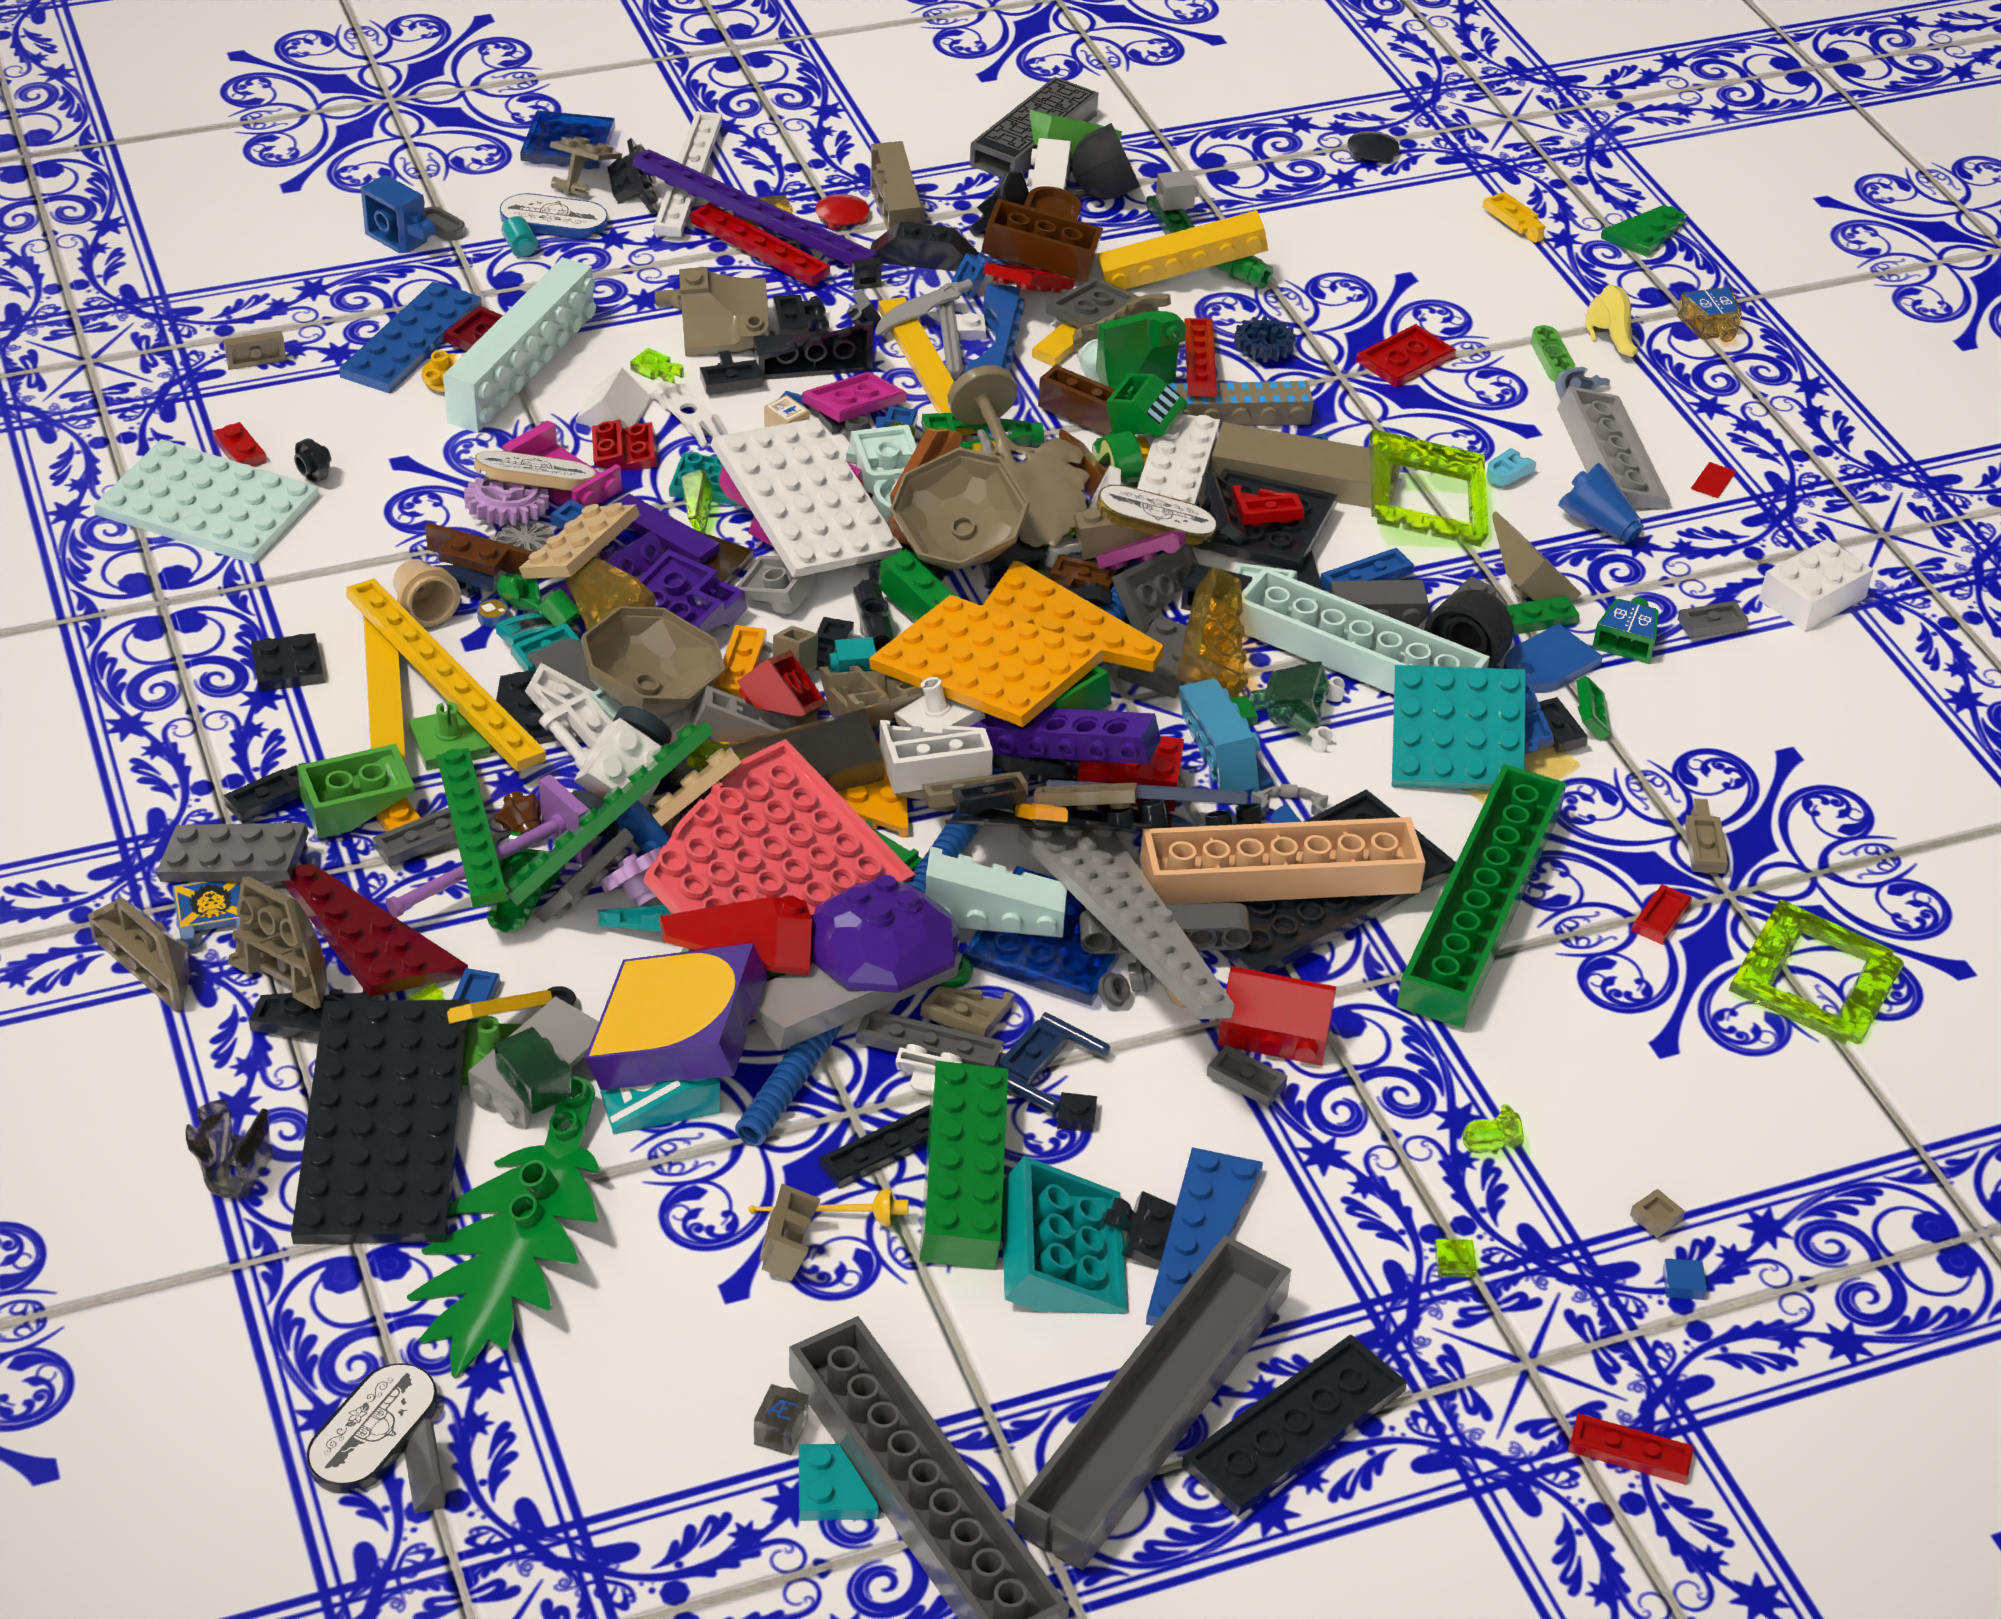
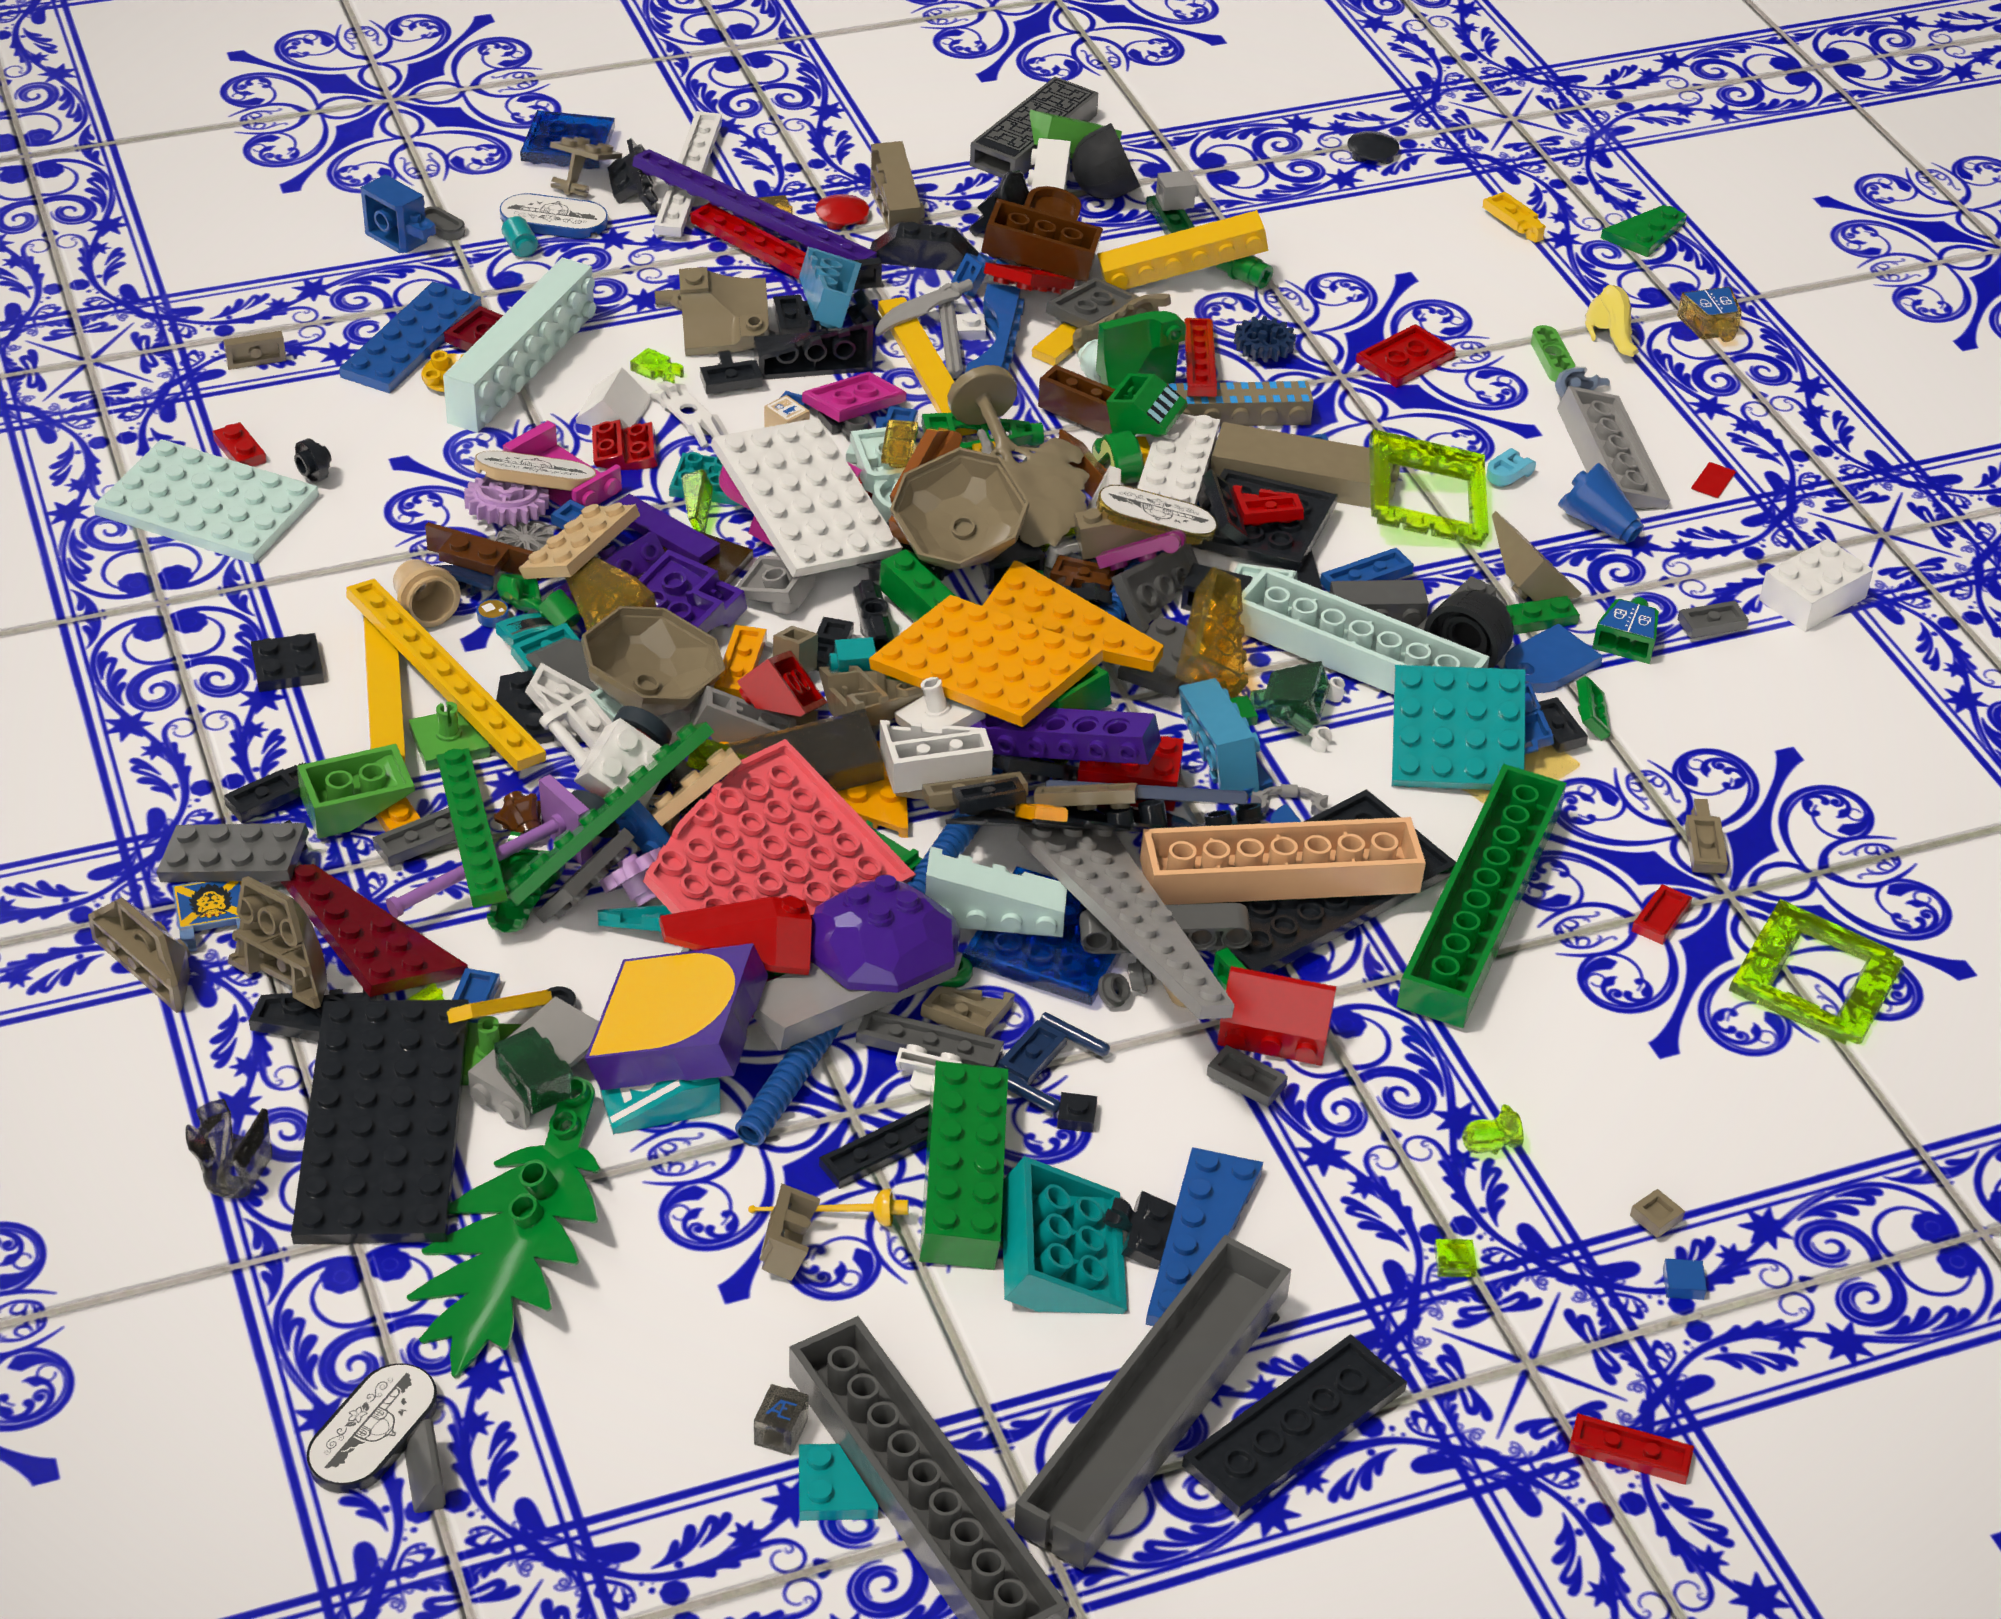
none -> dark azure wedge [799,246,862,329]
none -> clear yellow slope [881,419,918,468]
none -> green tile [1213,947,1247,991]

